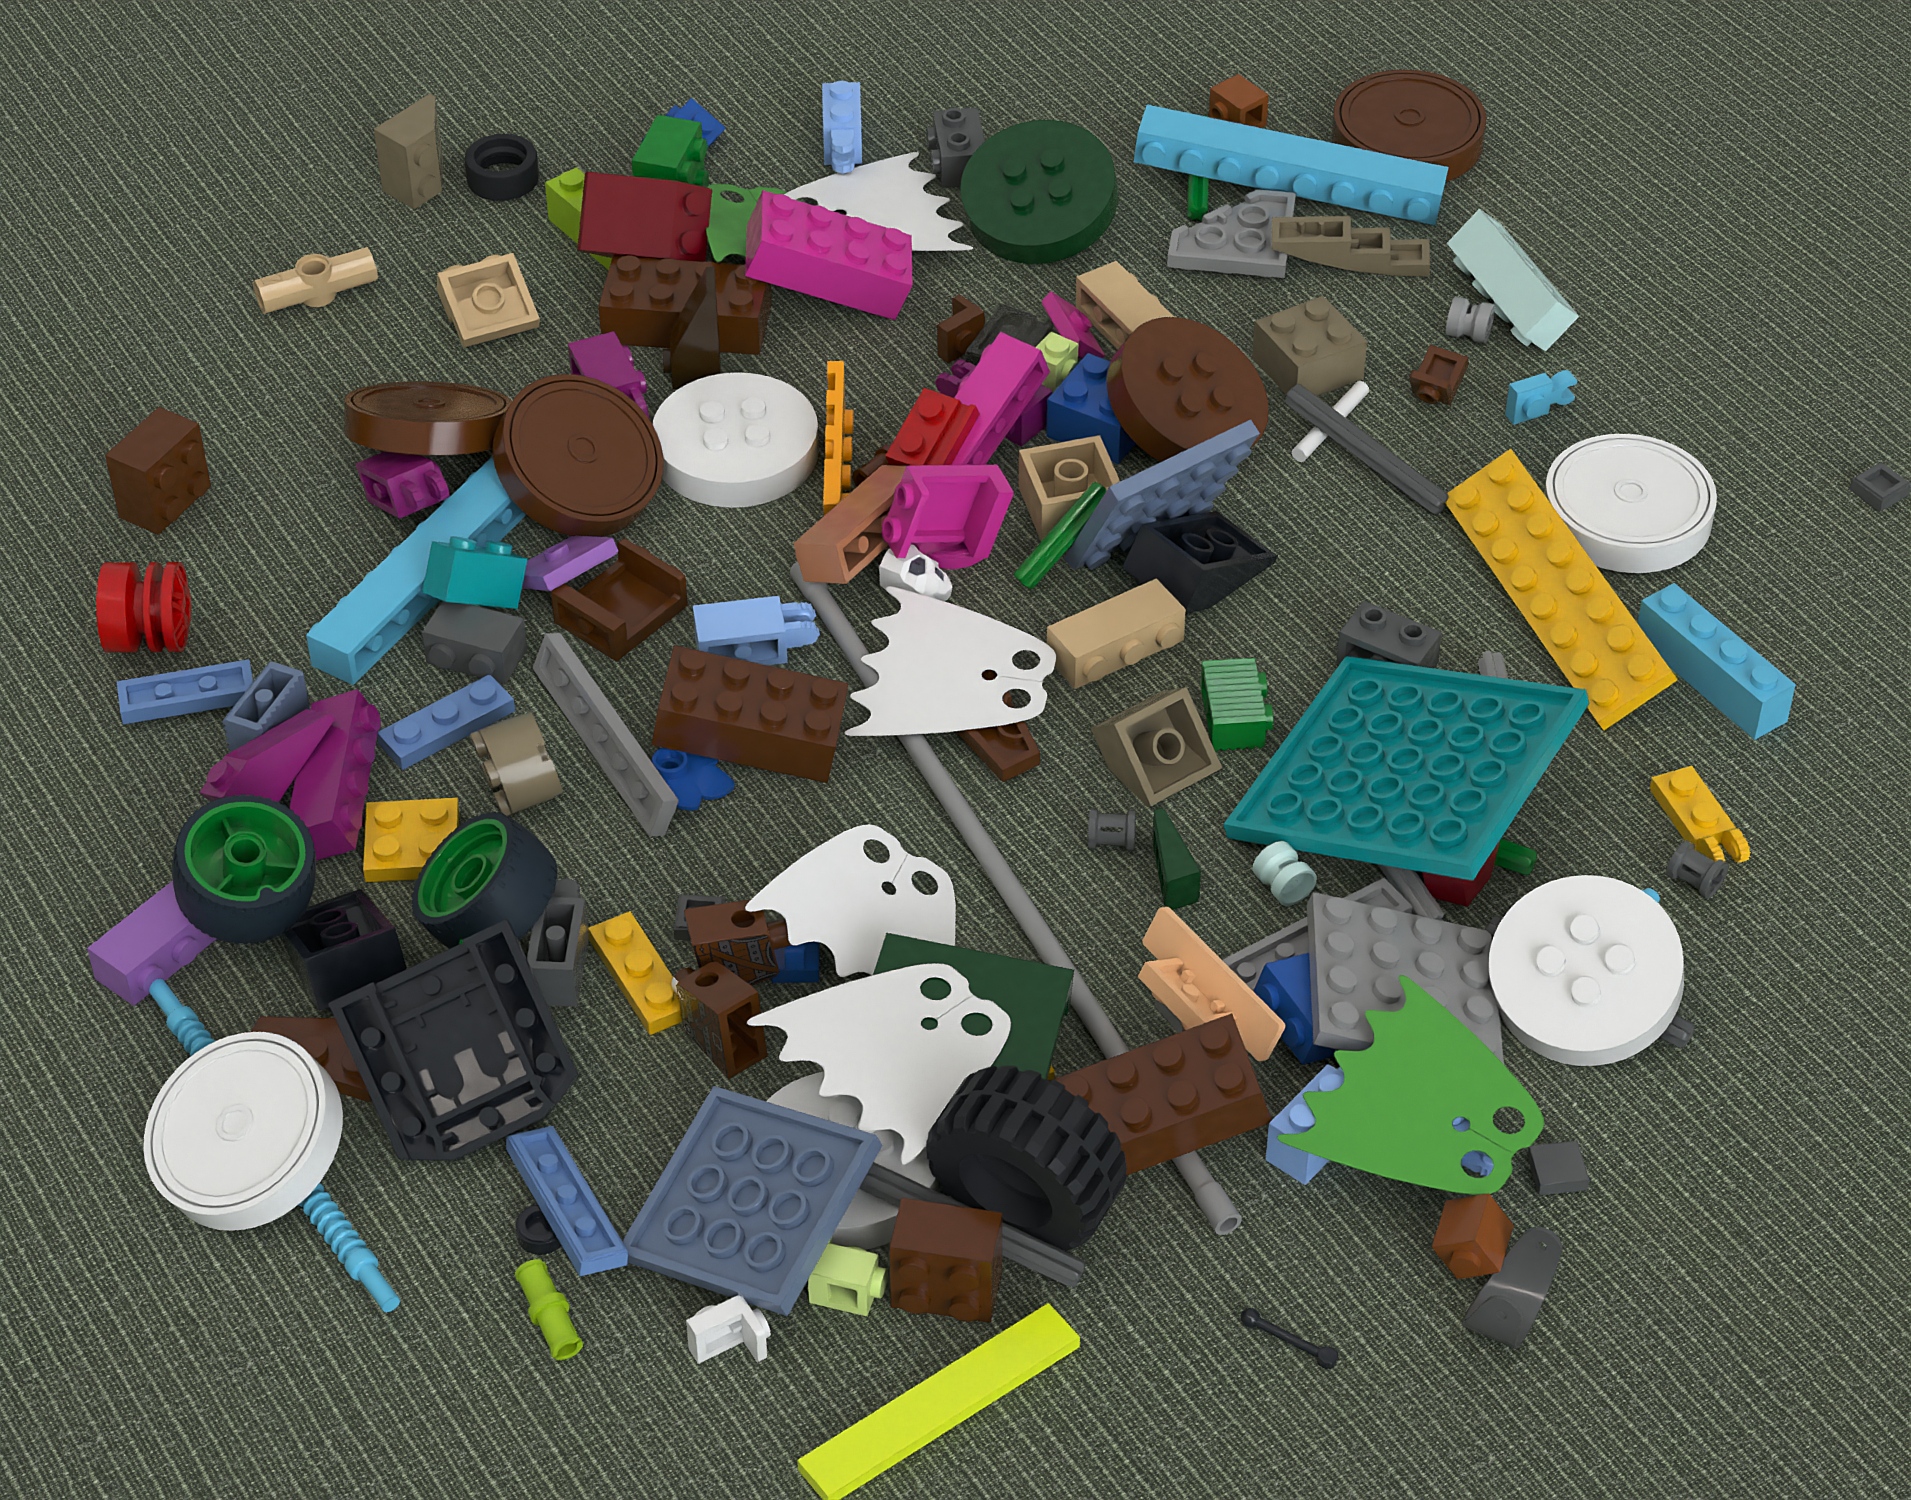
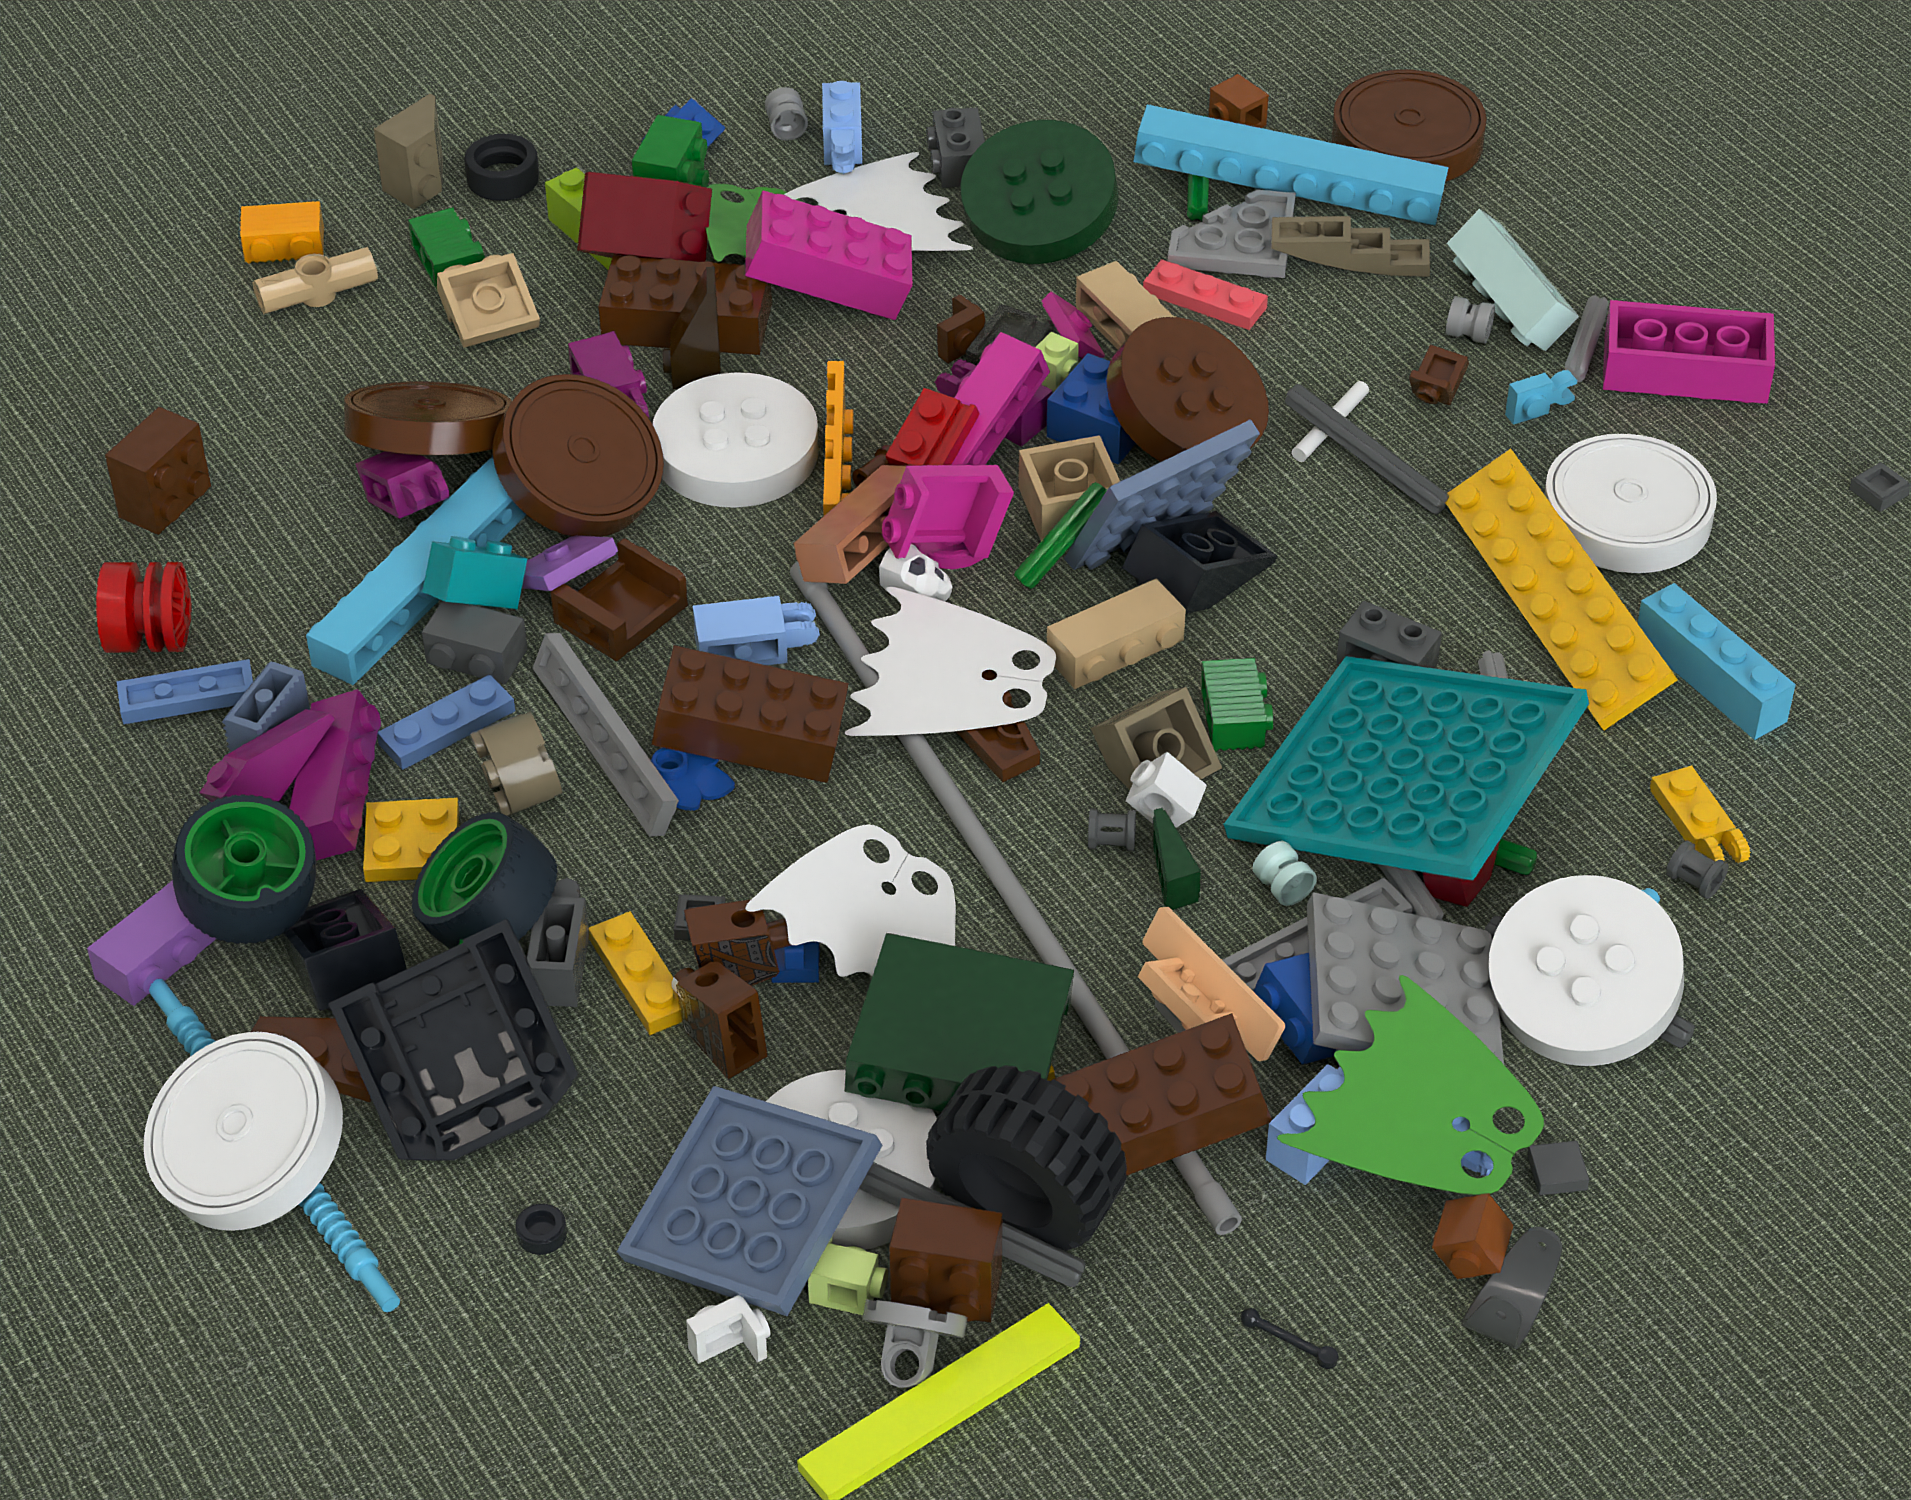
medium blue tile [506,1126,628,1276] -> none
lime pin [515,1259,583,1360] -> none
white piece [747,963,1011,1164] -> none
dark tan brick [1252,296,1367,396] -> none
none -> light orange brick [240,201,324,264]
none -> green brick [408,207,485,290]
none -> light grey wheel [765,87,808,141]
none -> light grey tile [862,1299,968,1389]
none -> white brick [1126,752,1207,827]
none -> coral plate [1143,259,1268,330]
none -> light grey axle [1564,295,1609,383]
none -> dark pink brick [1603,300,1775,404]

